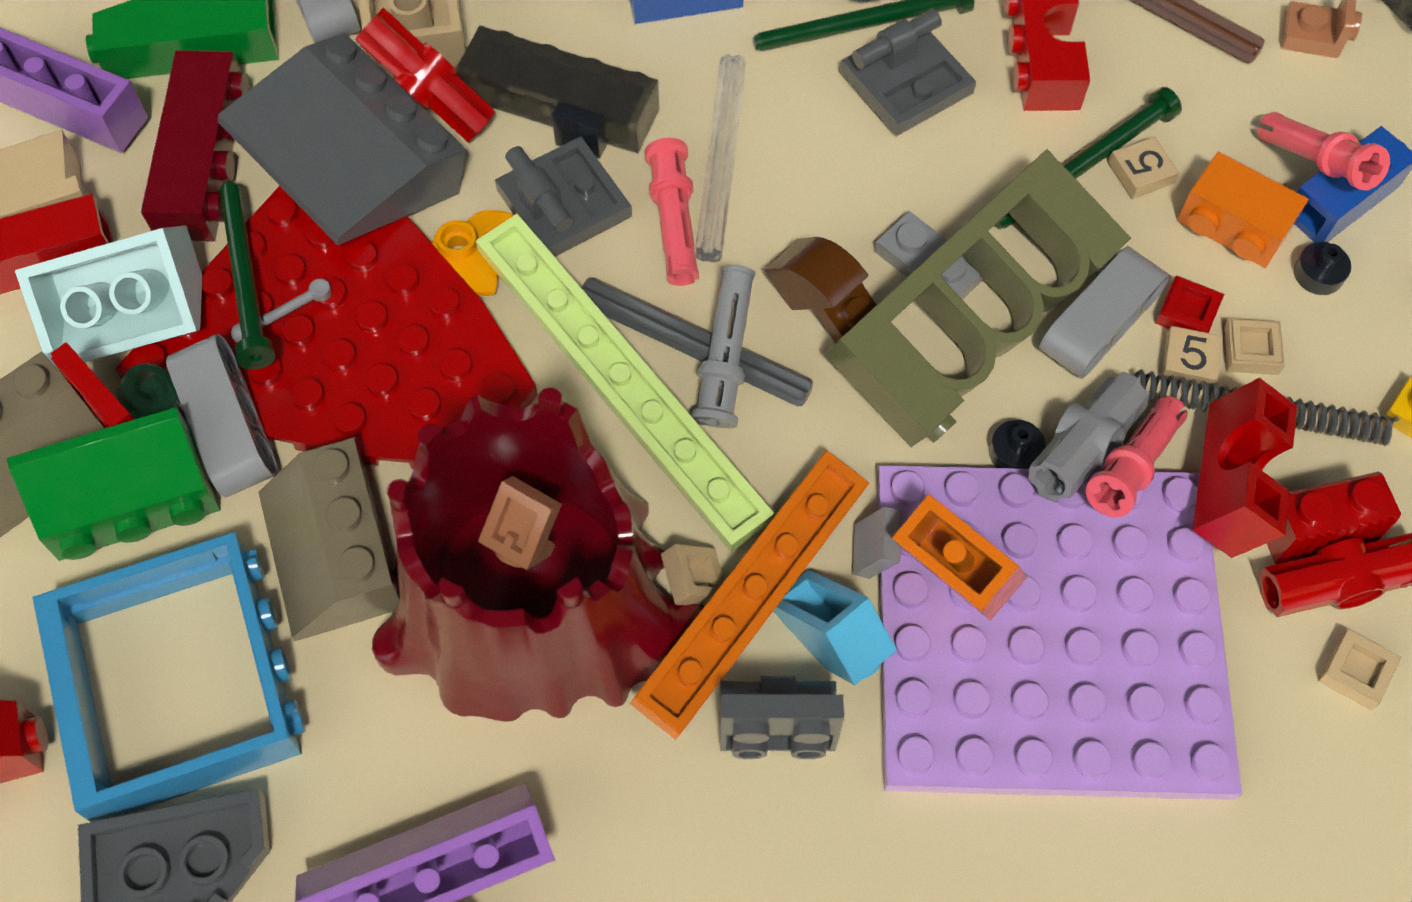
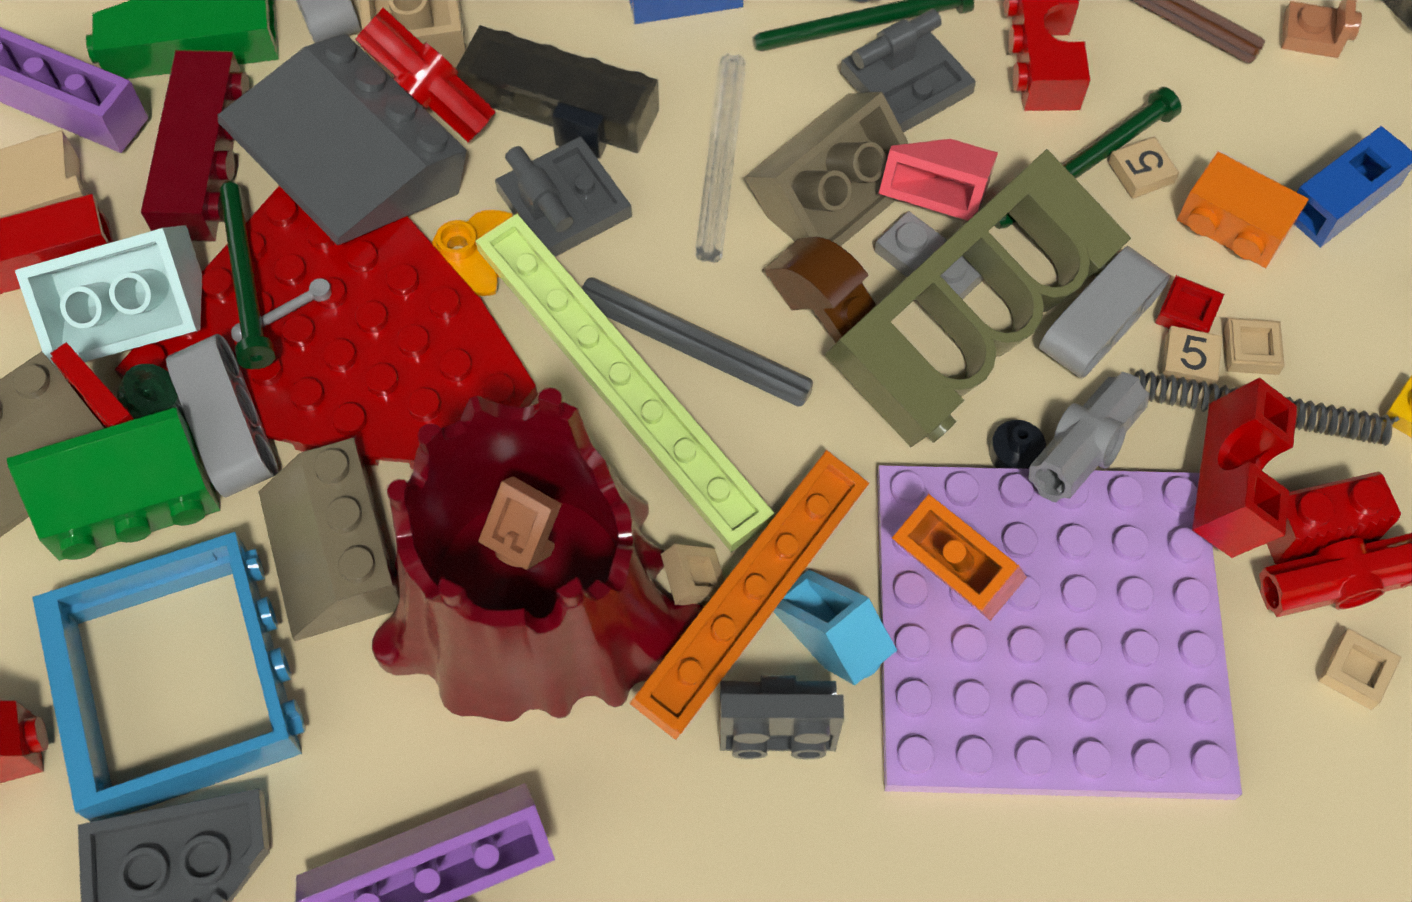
coral pin [644,137,699,286] -> none
light grey pin [691,265,755,429] -> none
light grey tile [853,506,902,579] -> none
coral pin [1086,396,1188,517] -> none
coral pin [1258,112,1390,190] -> none
black tile [1294,242,1352,295] -> none
none -> dark tan slope [744,92,909,246]
none -> coral slope [879,139,998,221]

